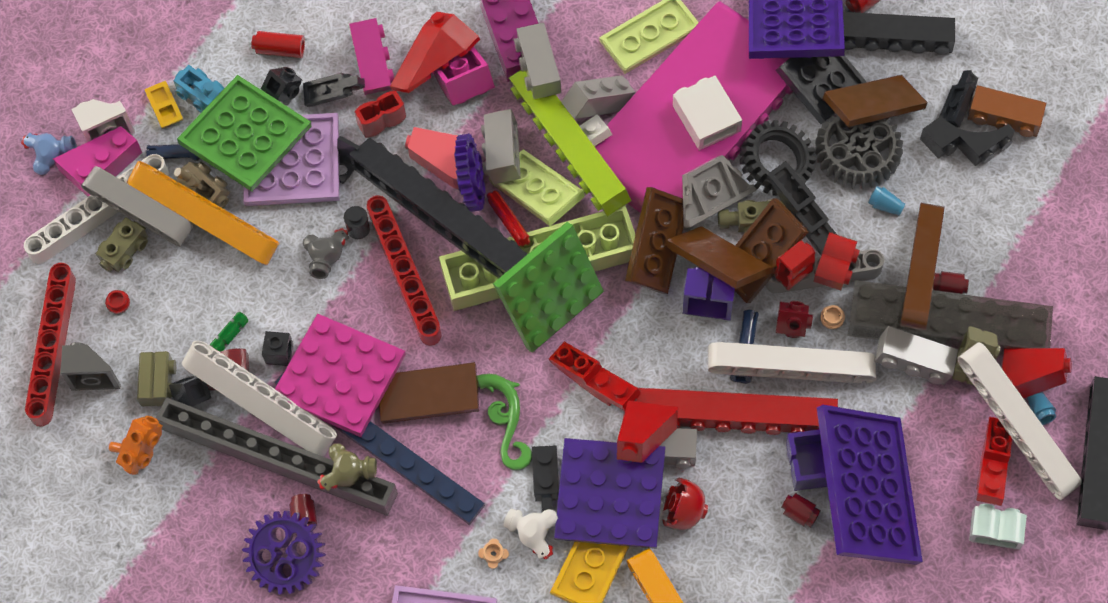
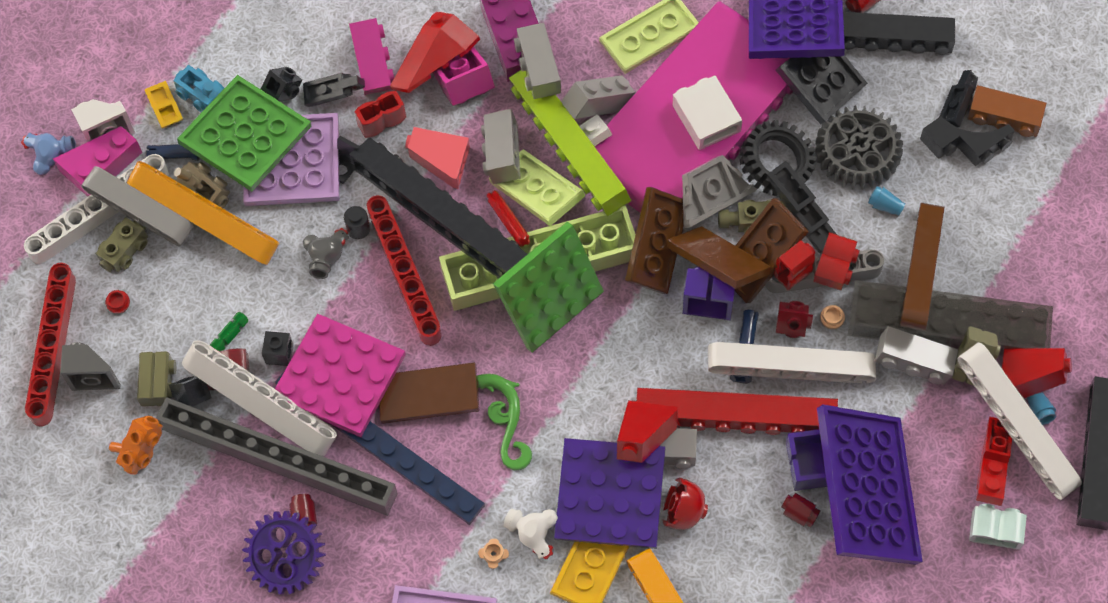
red brick [251,31,305,58] -> none
olive animal [317,443,377,491] -> none
dark purple gear [454,133,486,212] -> none
black hinge [532,445,559,513] -> none
red slope [549,341,641,411] -> none
reddish brown tile [823,74,928,127] -> none
dark red brick [932,271,969,298] -> none

